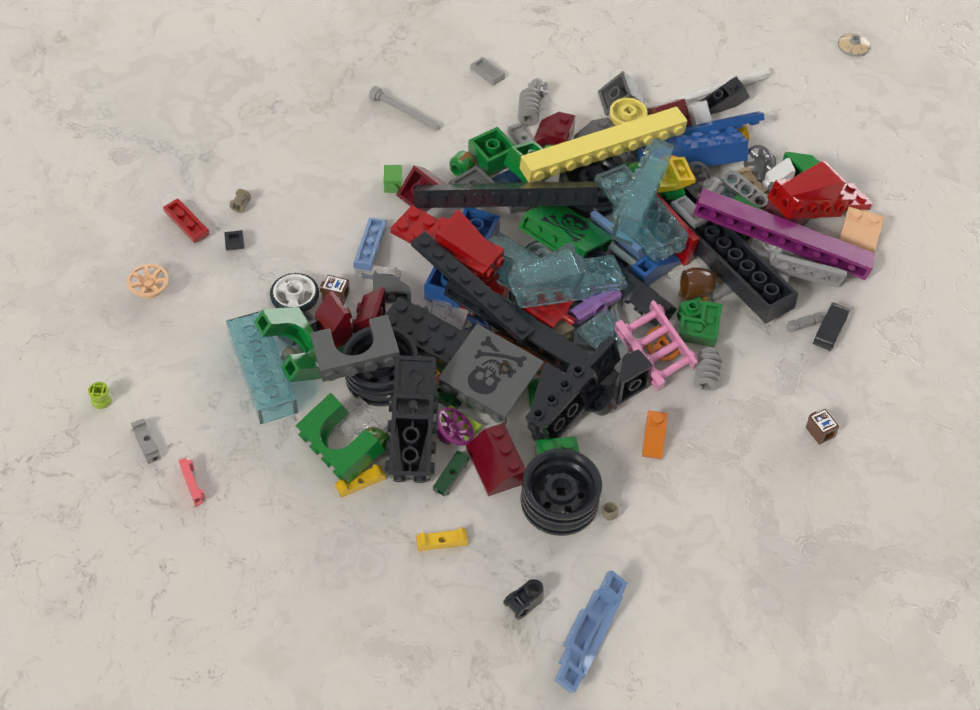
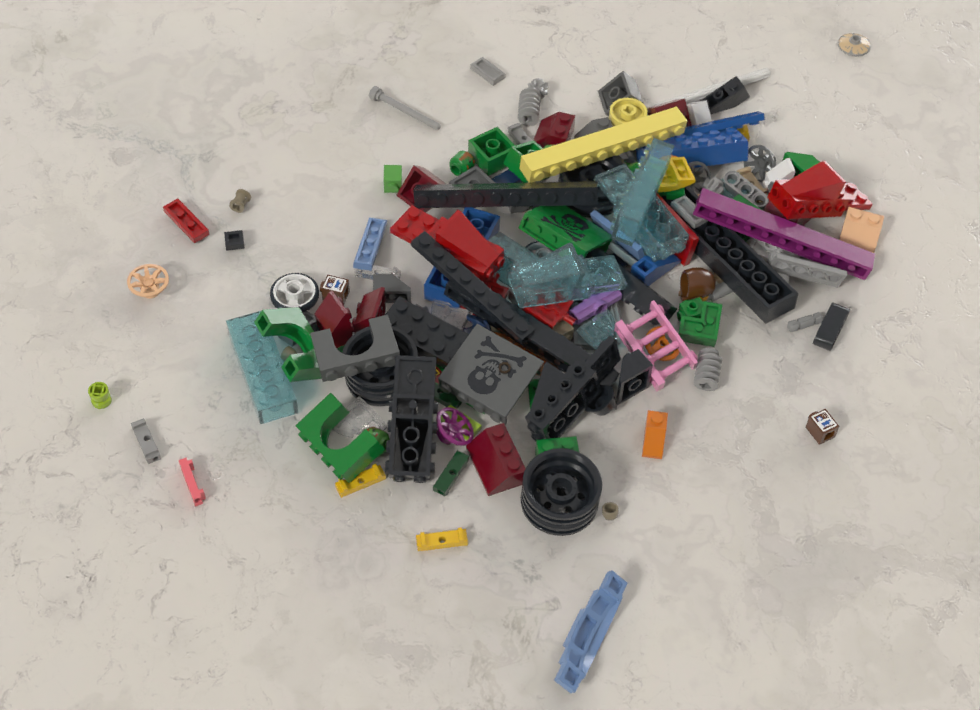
black piece [503,579,544,620] -> none

